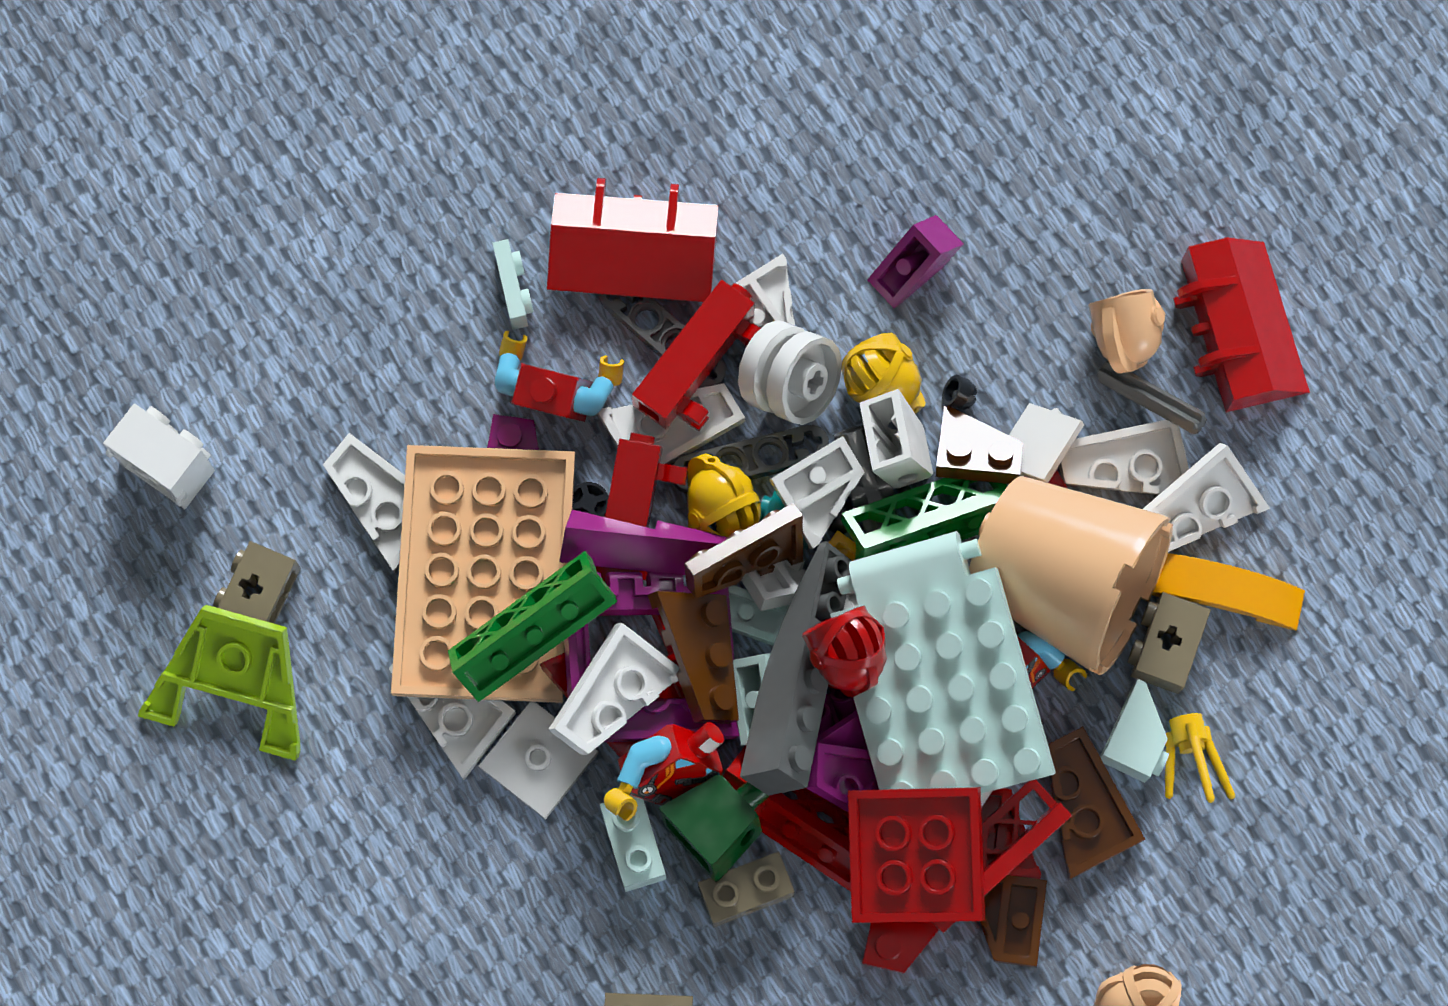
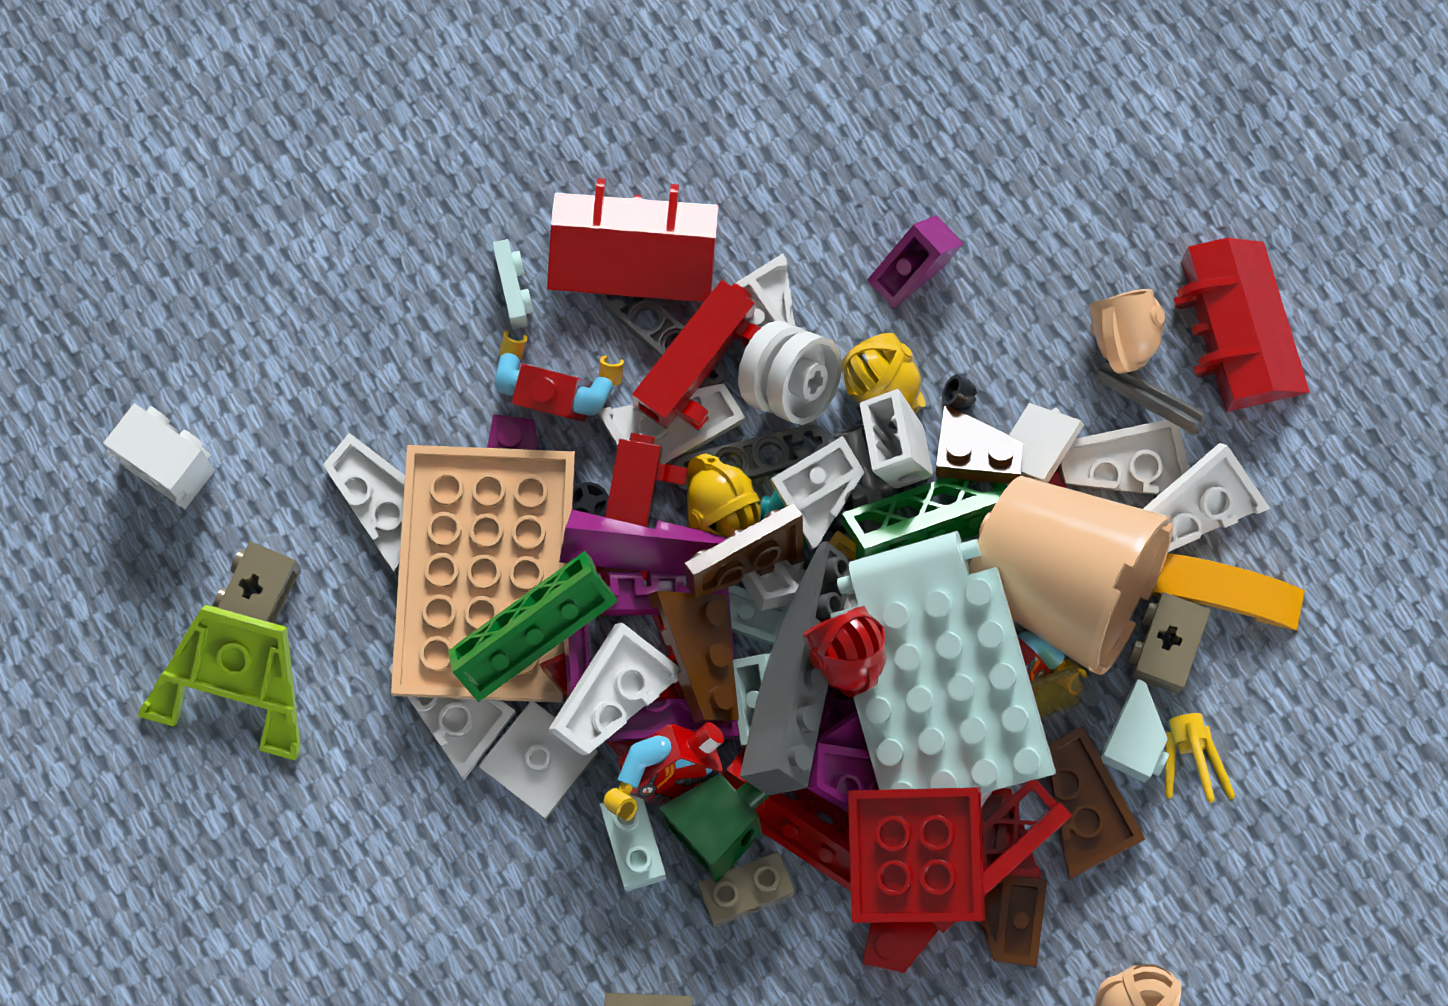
none -> clear yellow piece [1030,665,1083,719]

